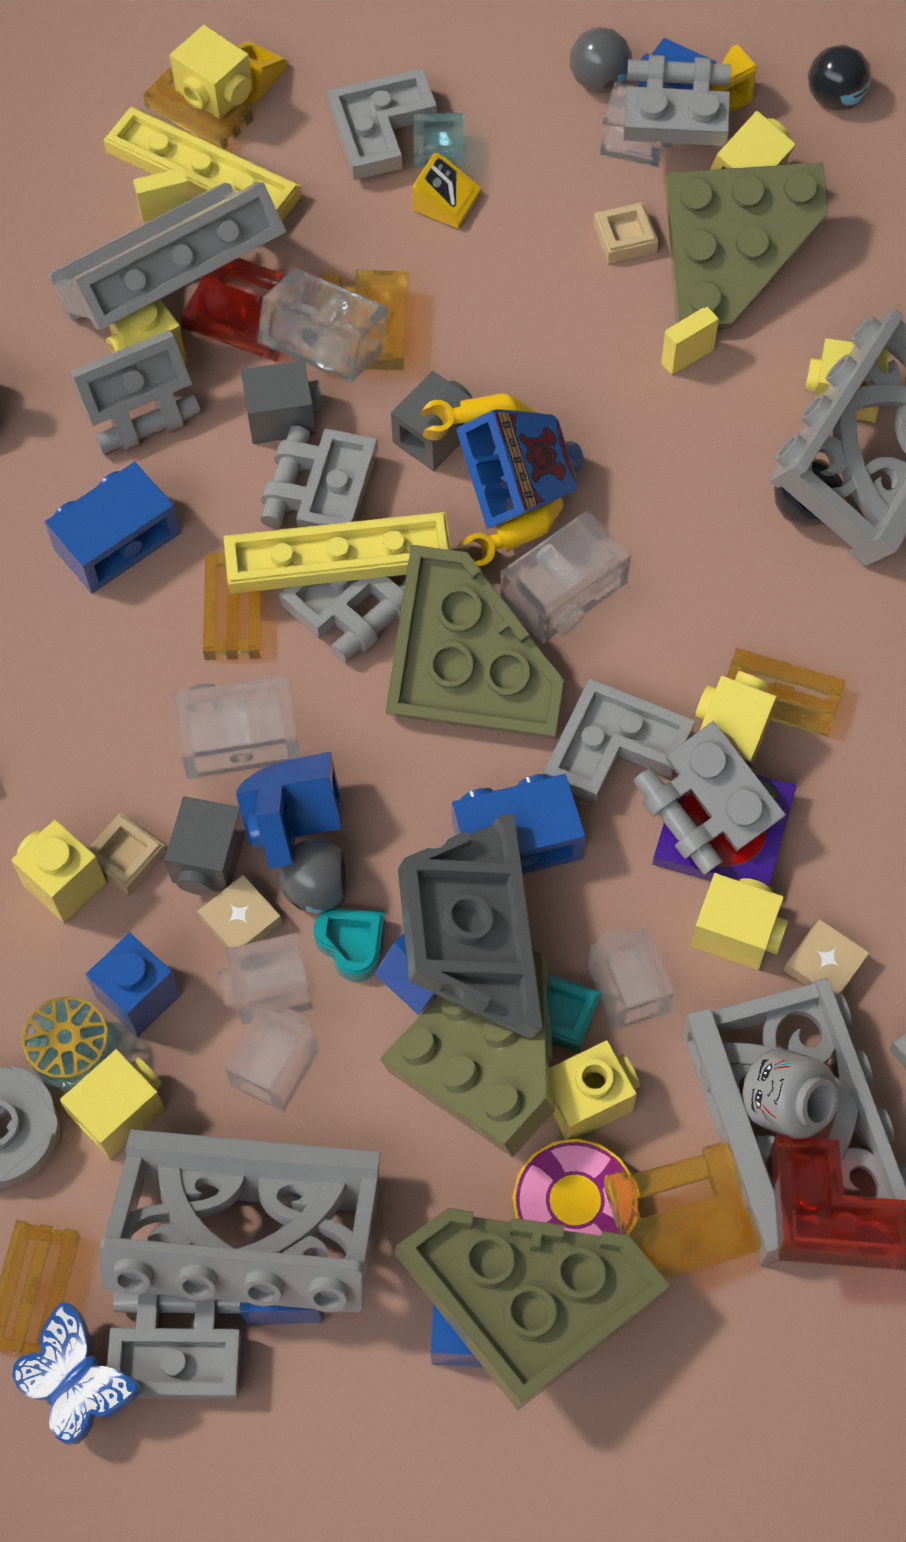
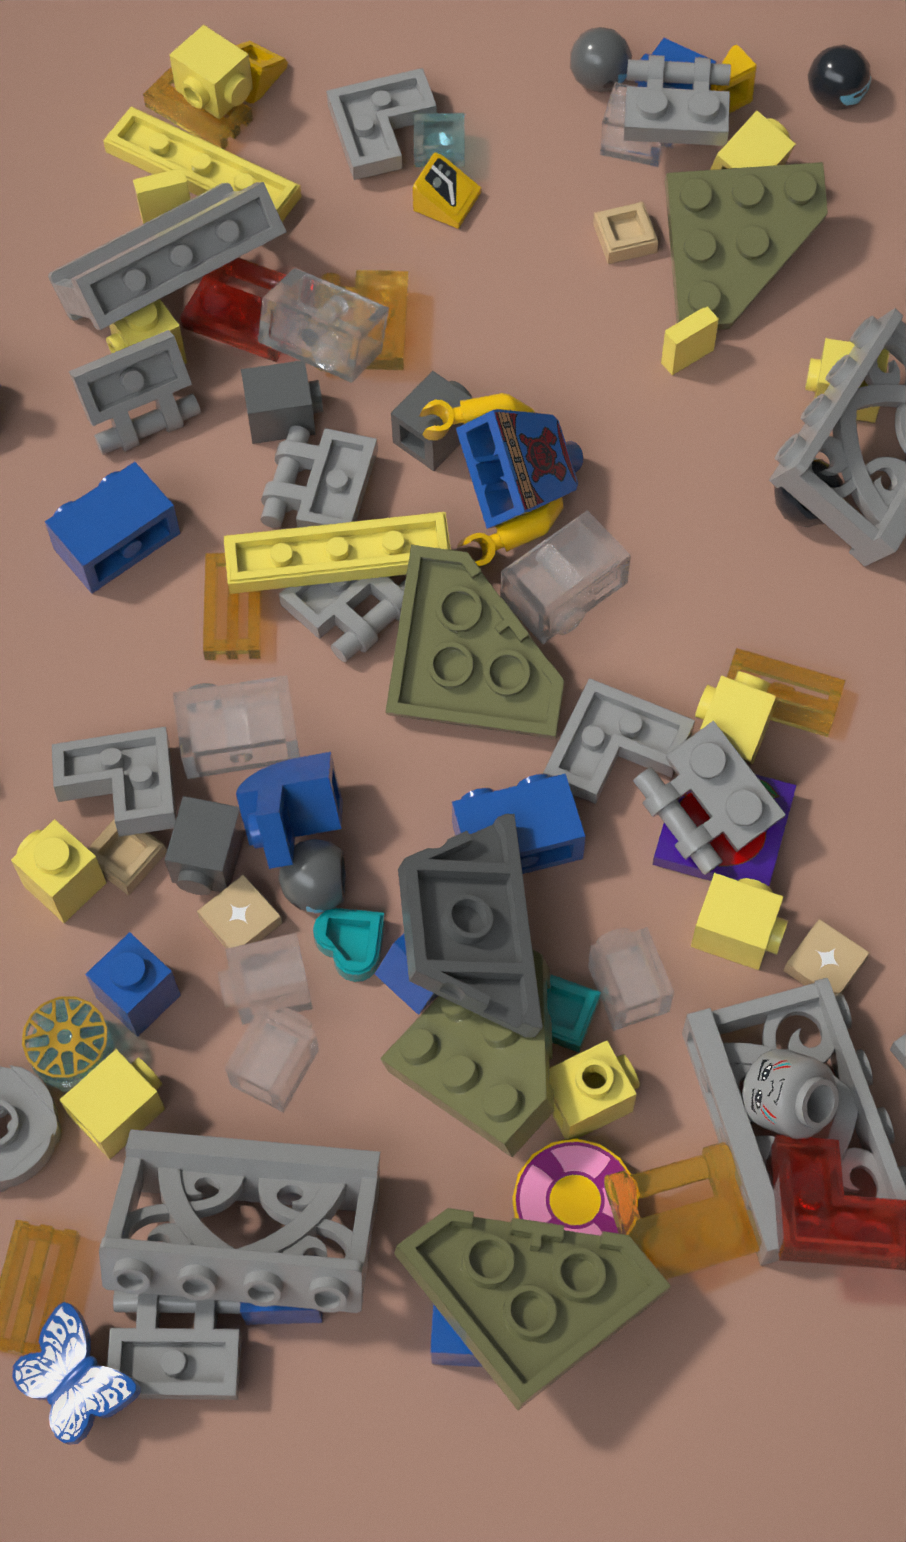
none -> light grey plate [51,727,177,837]

